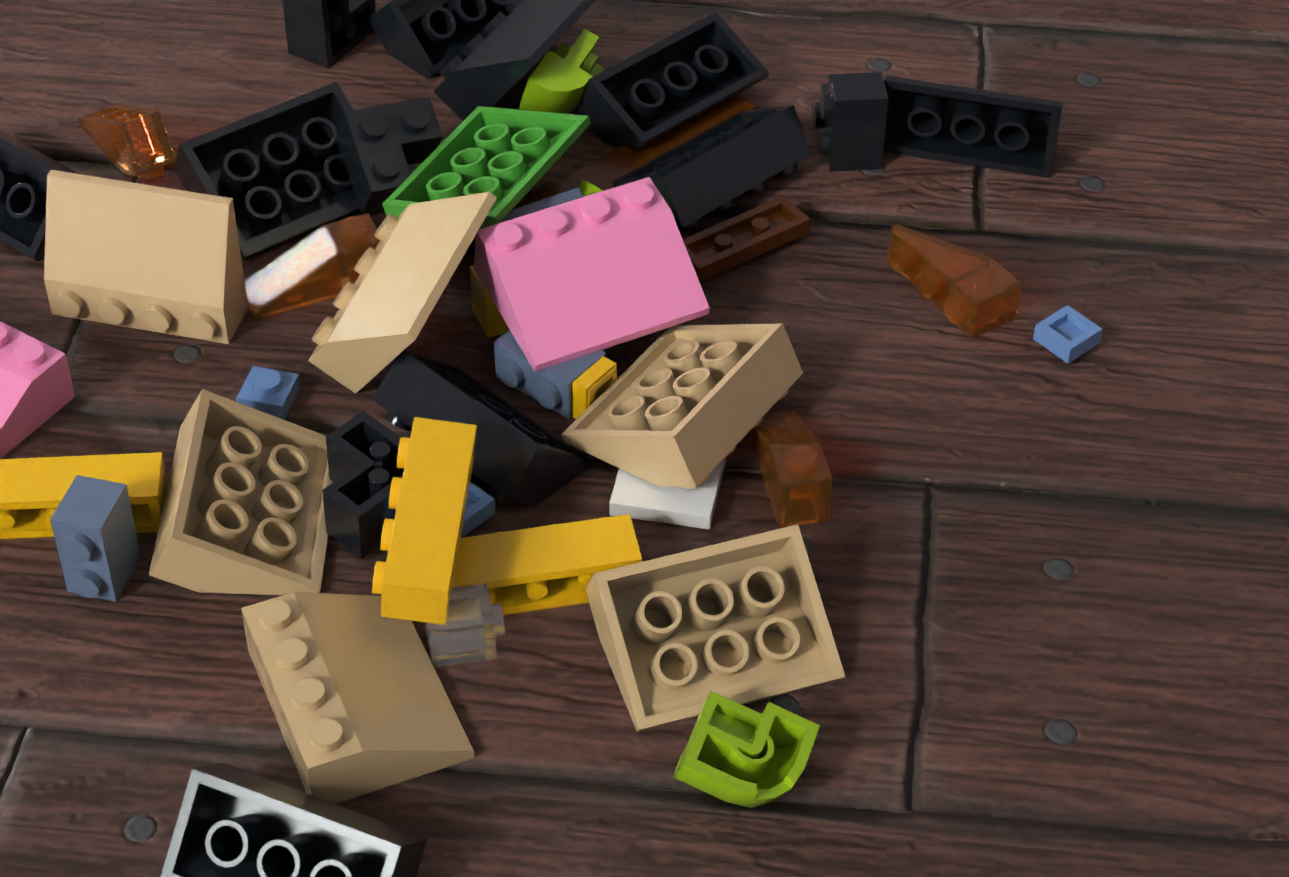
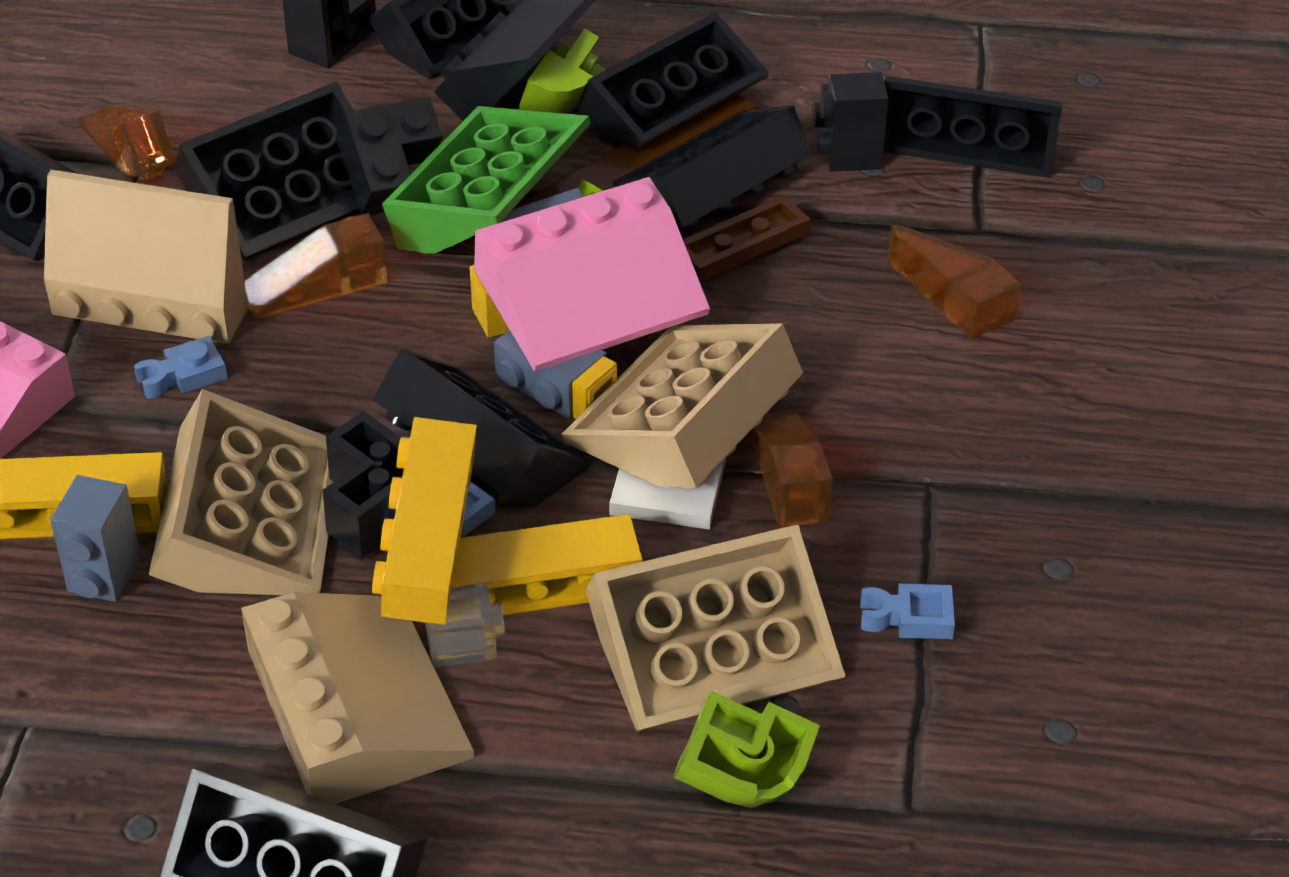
medium blue plate [236,366,301,420] -> none
tan slope [308,192,497,394] -> none
medium blue plate [1033,305,1103,363] -> none
none -> medium blue plate [134,336,228,399]
none -> medium blue plate [860,583,955,639]

